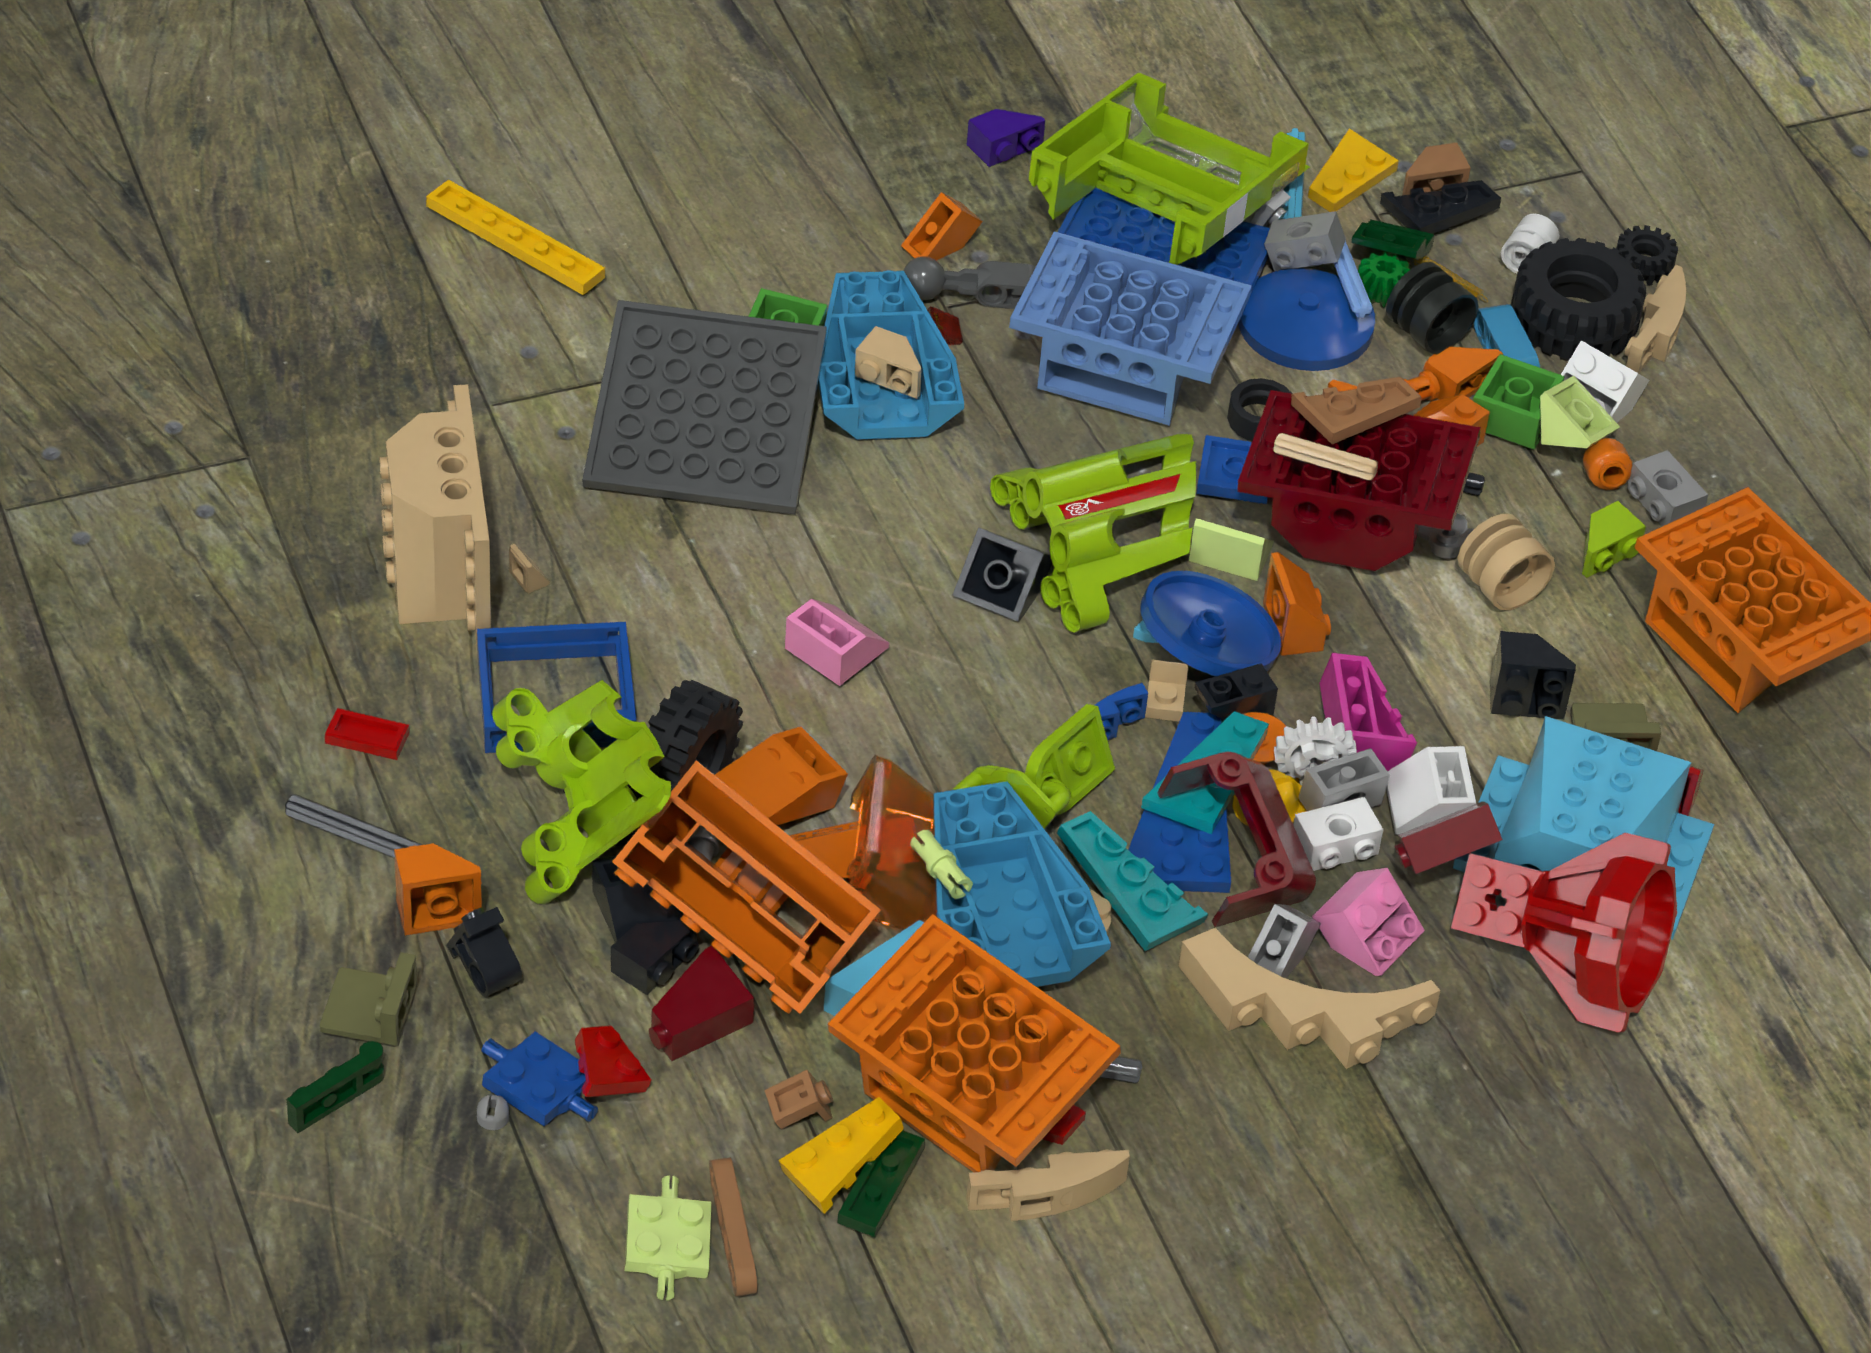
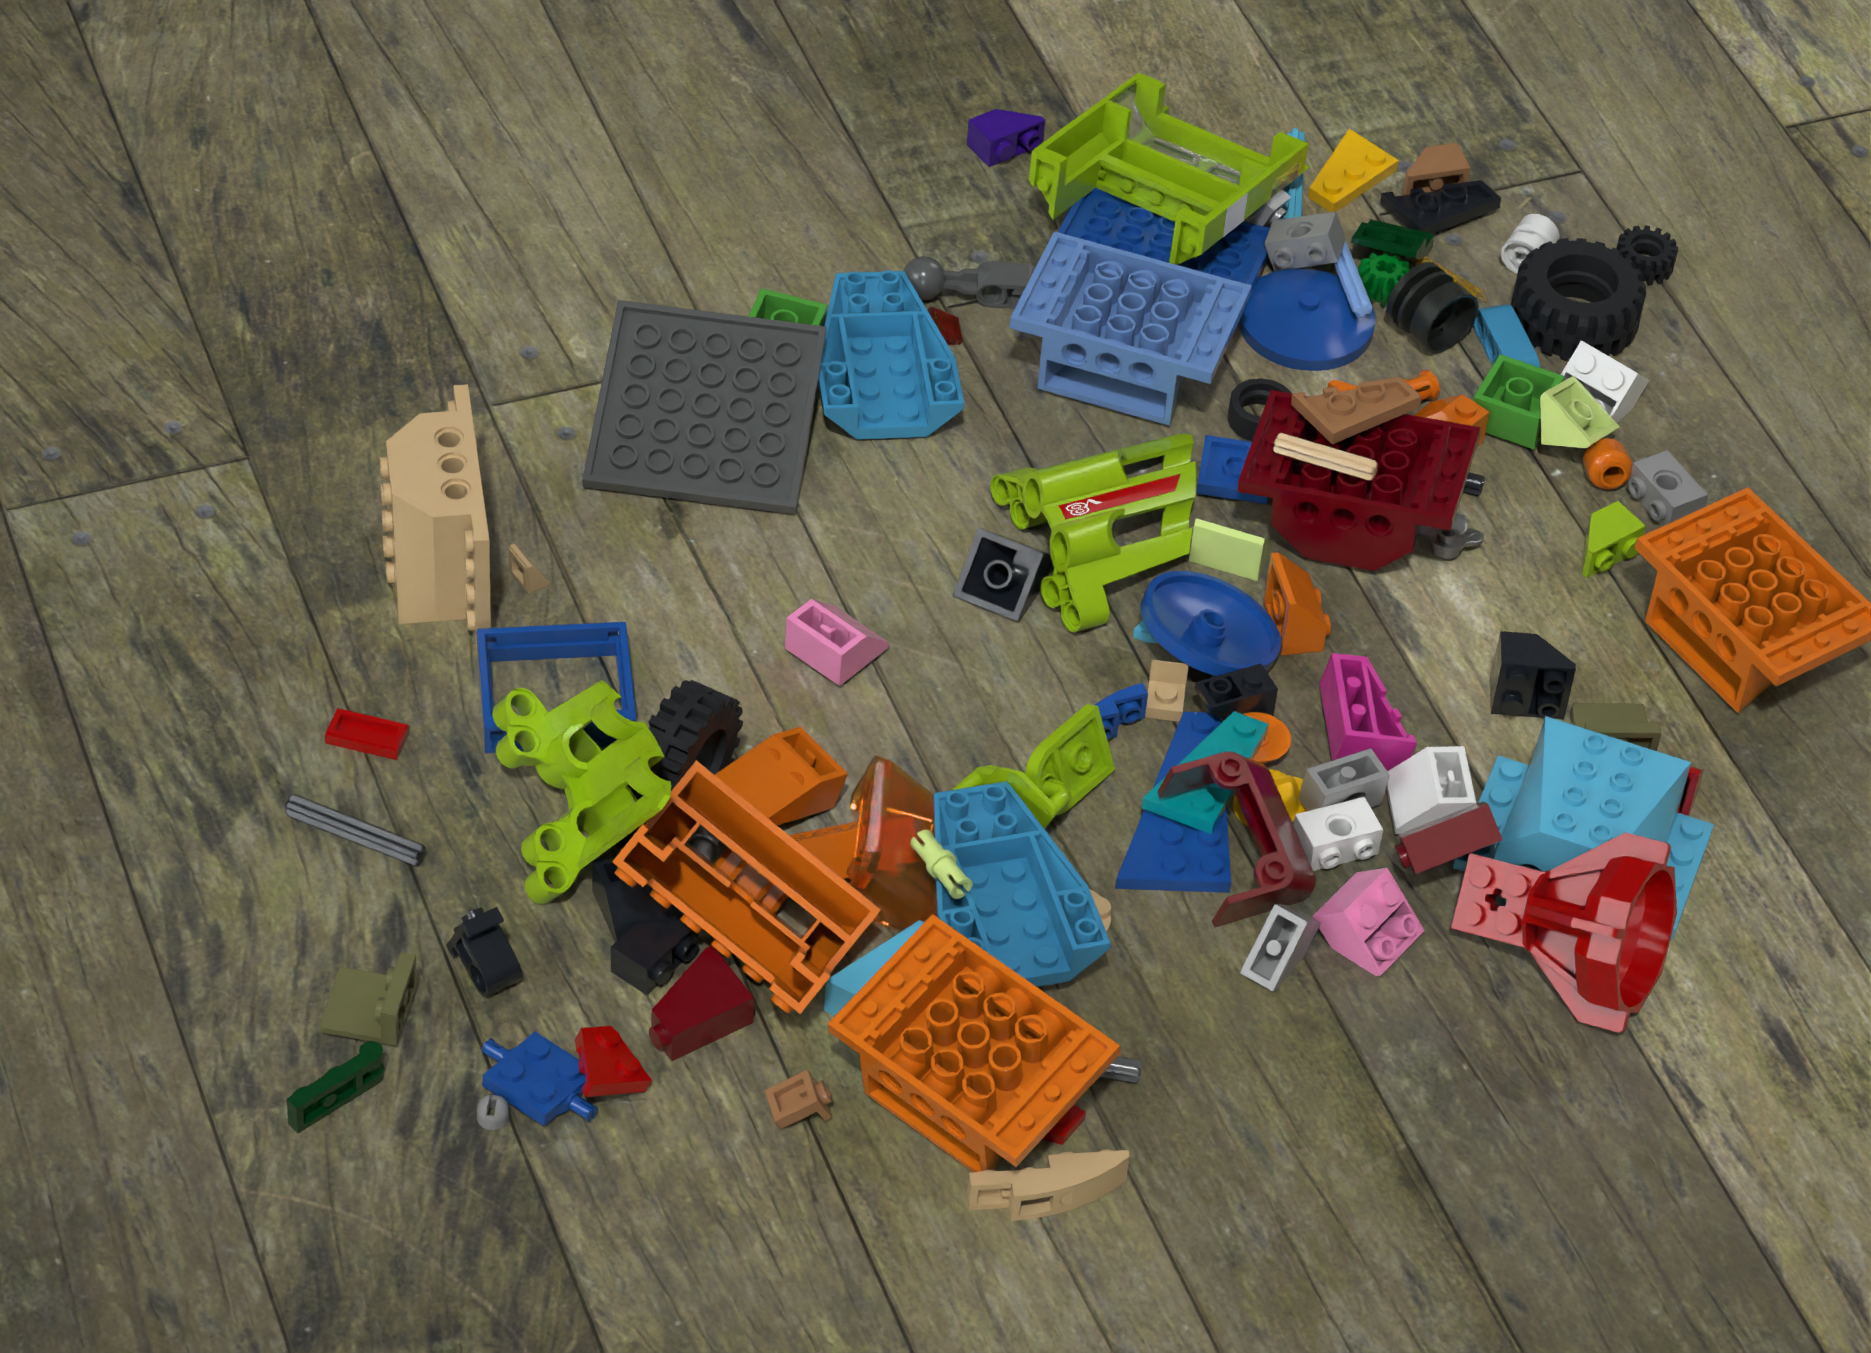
orange slope [394,843,482,936] -> none
yellow plate [426,179,605,295] -> none
yellowish green plate [624,1175,711,1300] -> none
medium nougat beam [709,1157,757,1296] -> none
yellow wing [779,1097,904,1214] -> none
dark green plate [837,1130,925,1237] -> none
tan slope [855,326,921,399] -> none
orange slope [901,192,983,261] -> none
teal wing [1057,811,1209,951] -> none
tan arch [1179,928,1440,1069] -> none
white gear [1274,717,1357,785] -> none
orange slope [1423,347,1503,400] -> none
tan wheel [1457,514,1555,610] -> none
tan slope [1624,265,1686,374] -> none

